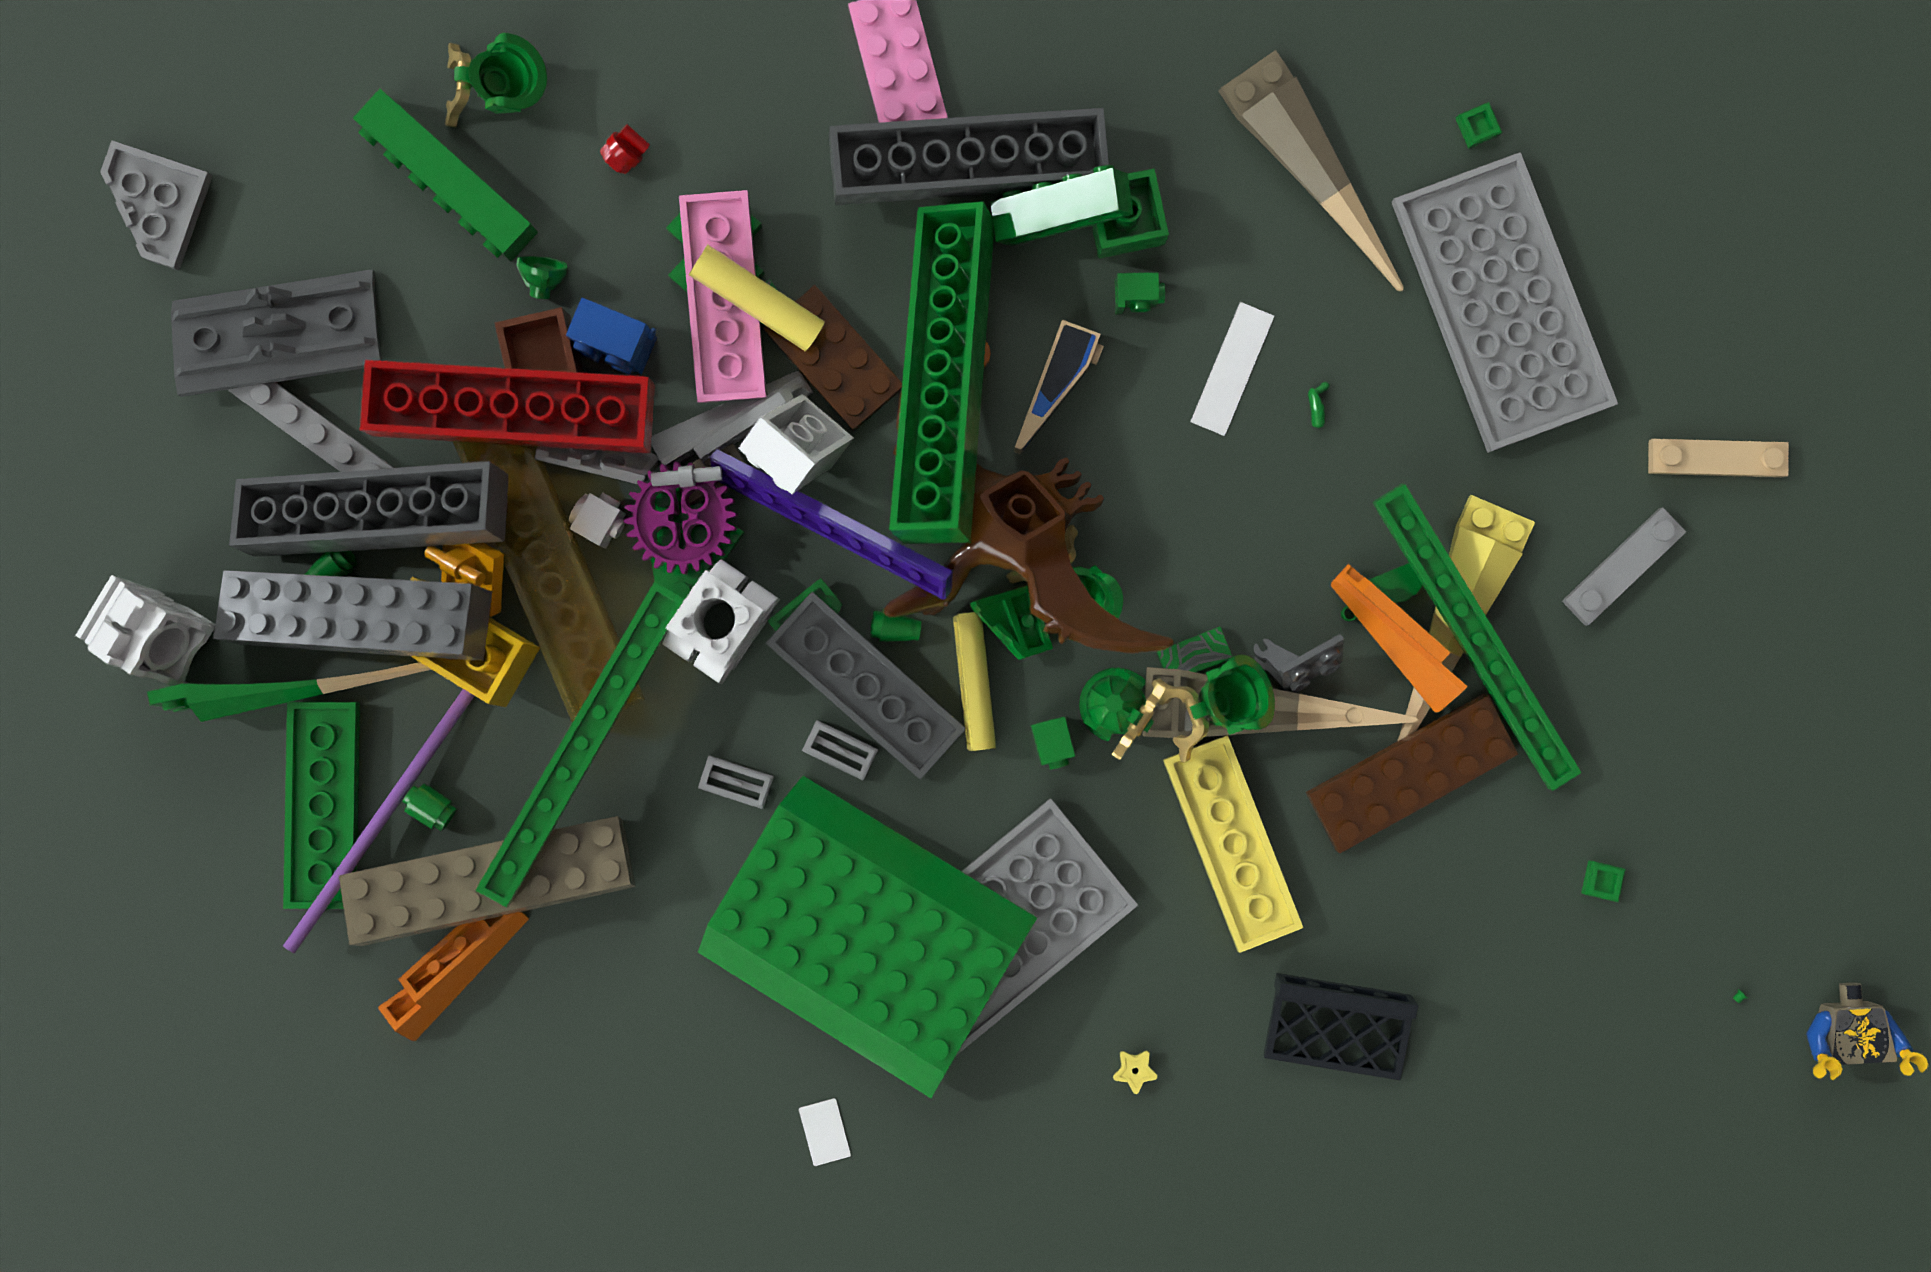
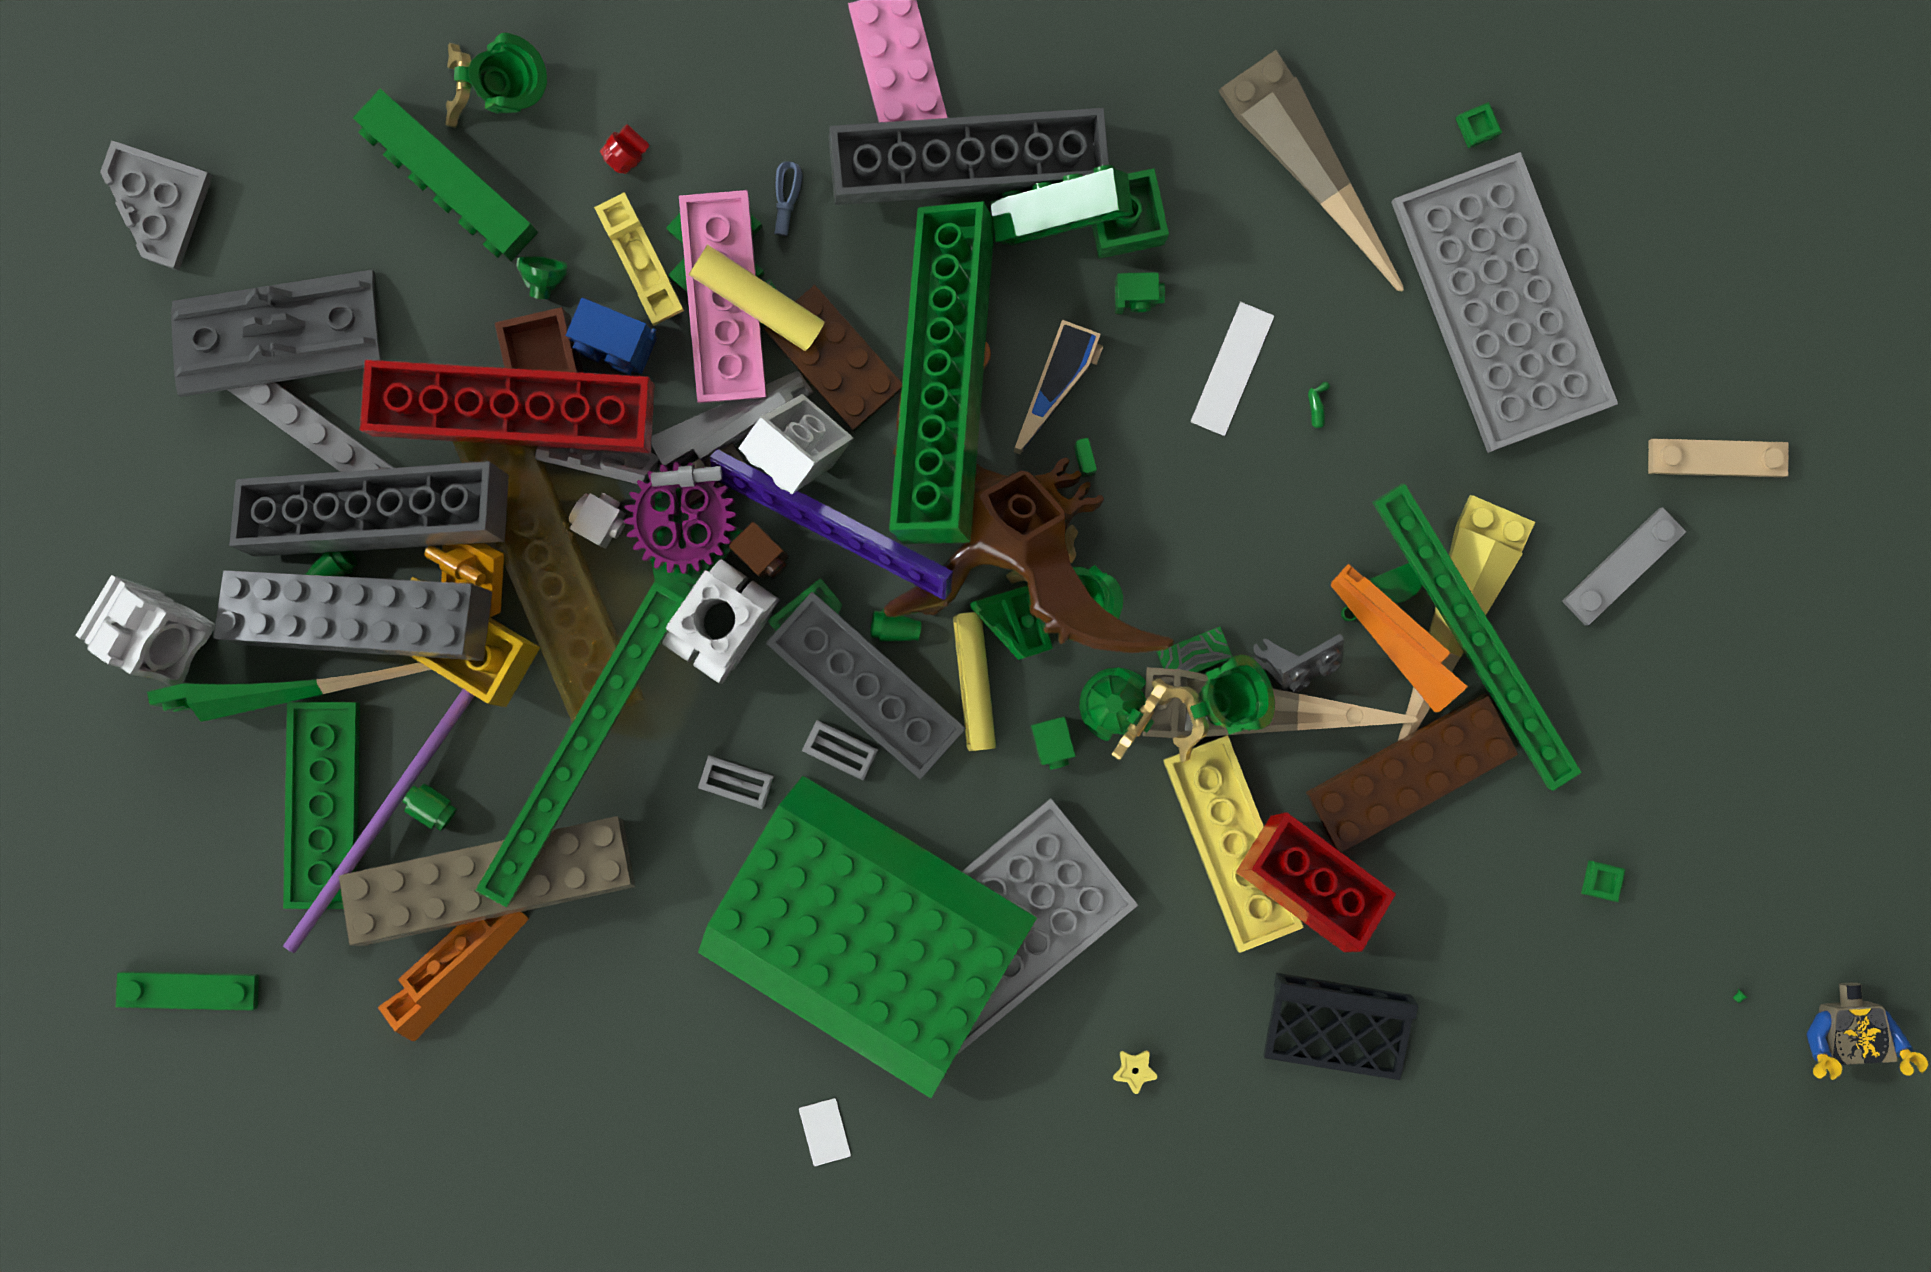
none -> green plate [116,971,259,1010]
none -> light yellow slope [594,192,684,326]
none -> reddish brown brick [728,521,789,580]
none -> sand blue piece [774,162,802,236]
none -> green tile [1073,437,1097,478]
none -> red brick [1236,812,1396,952]

